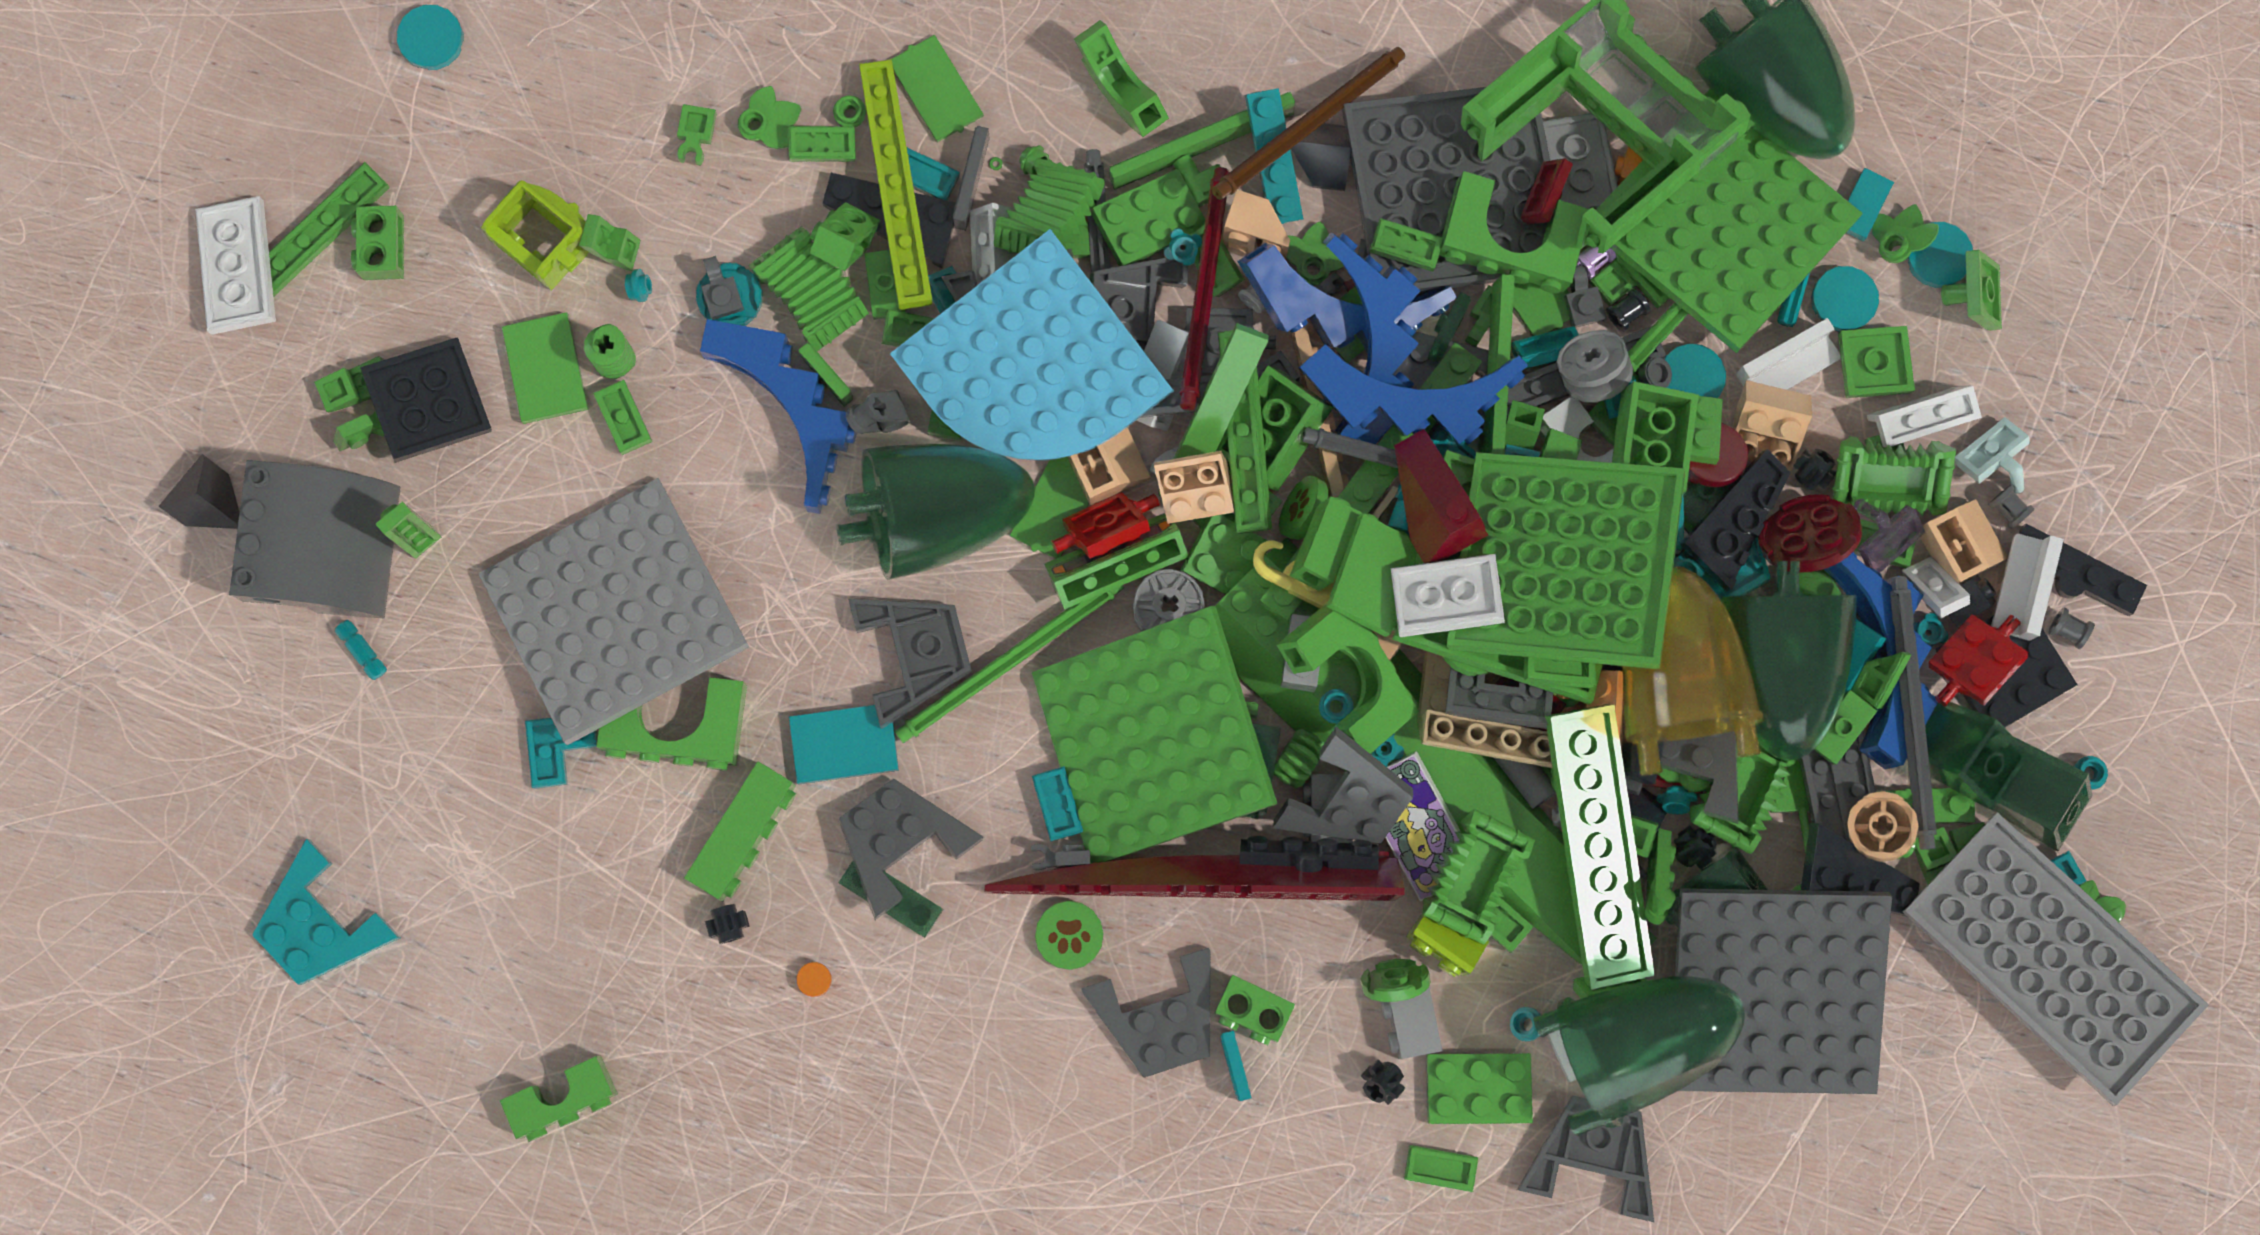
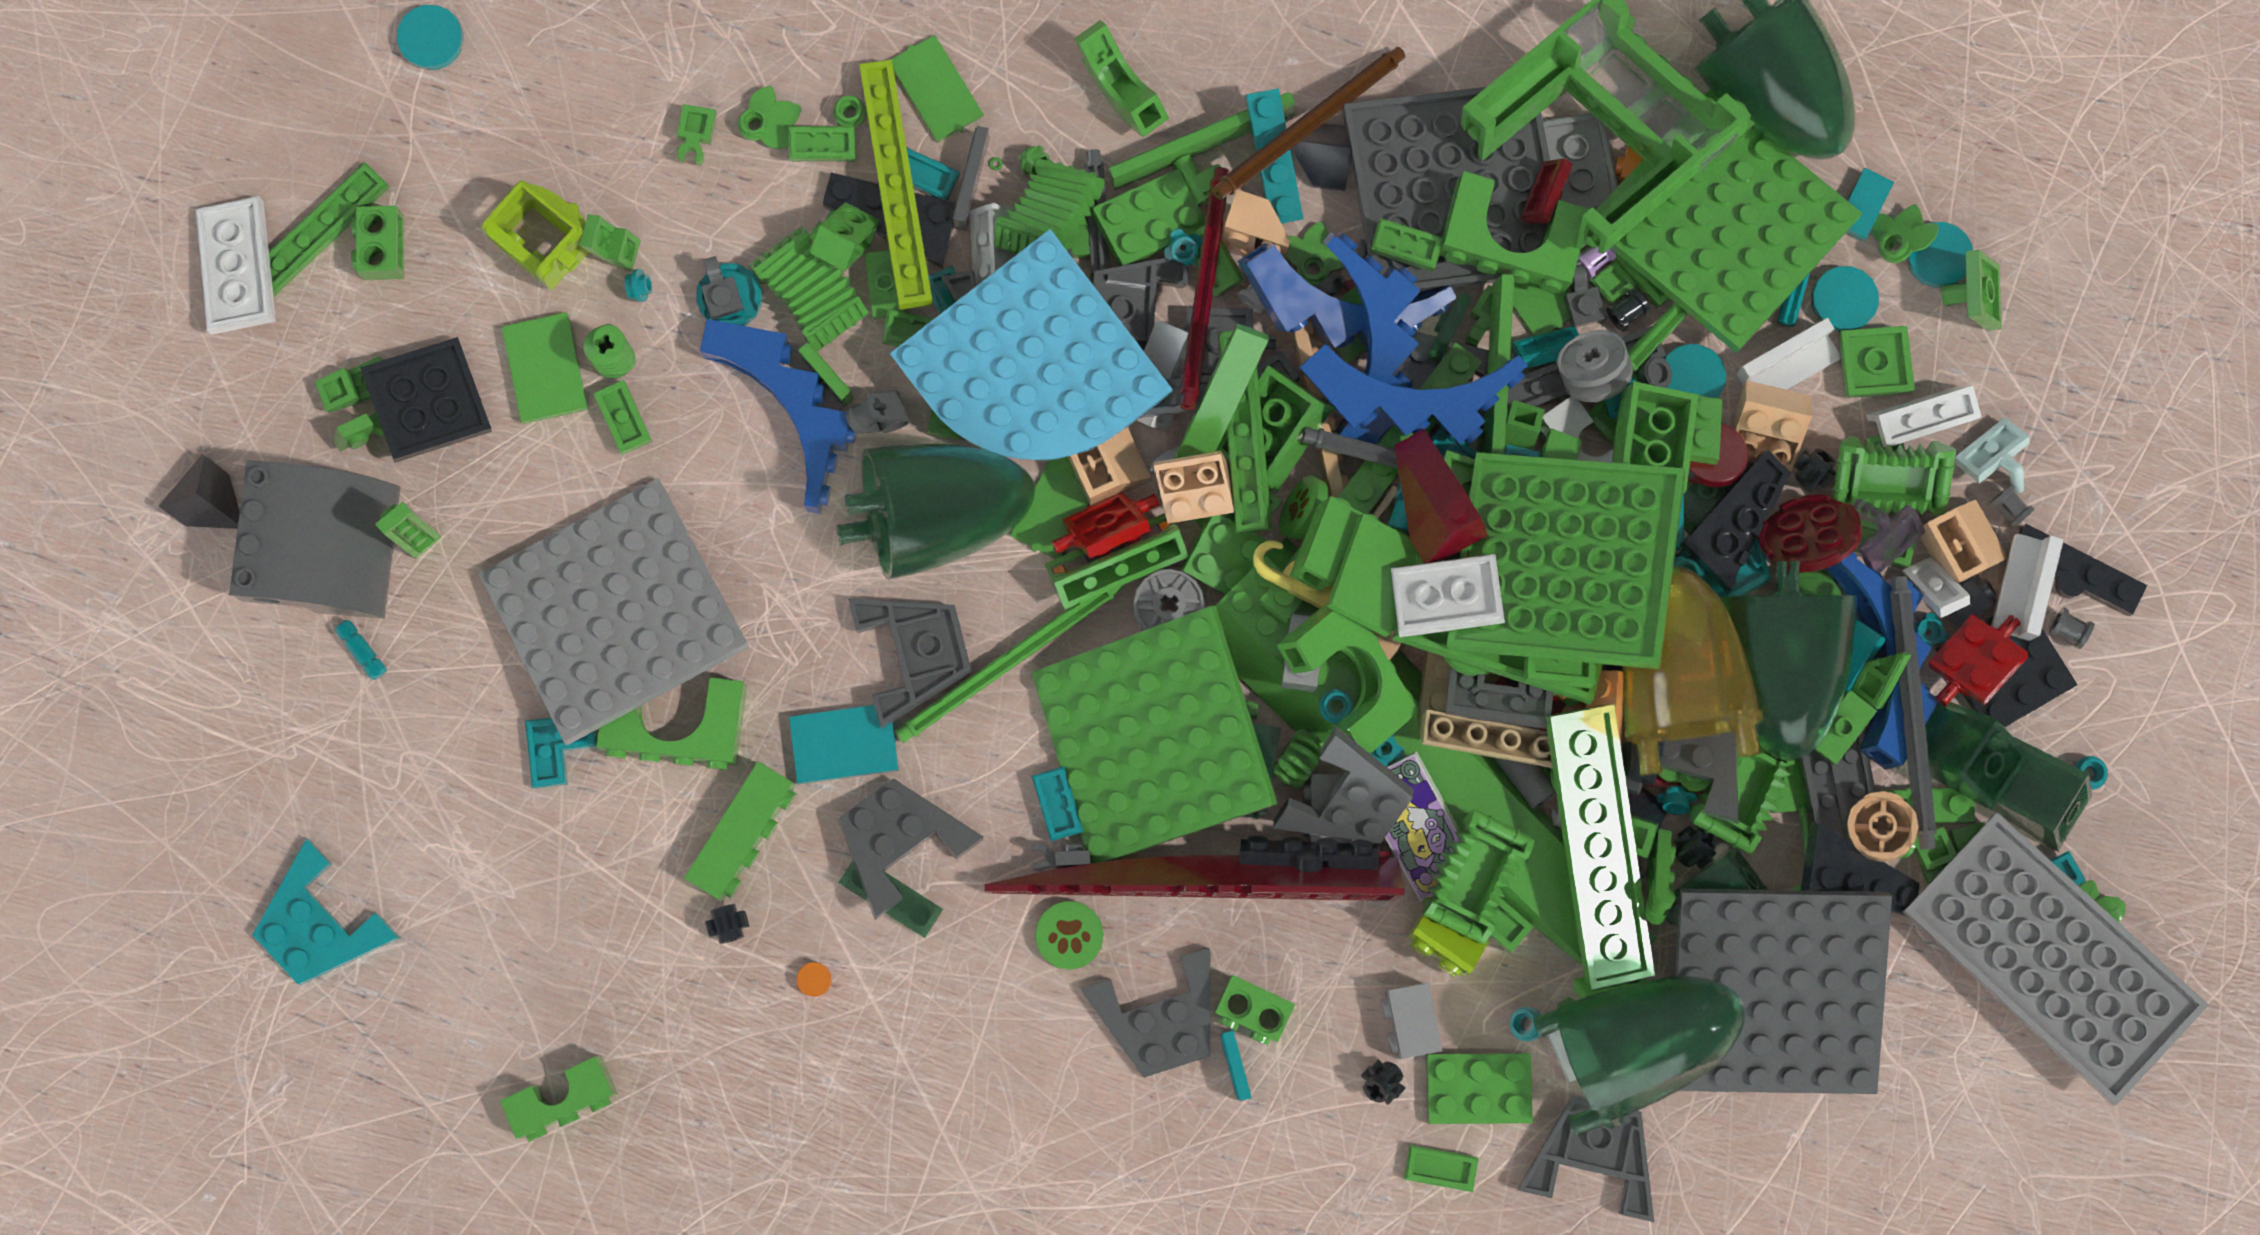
bright green tile [1360,959,1431,1002] -> none

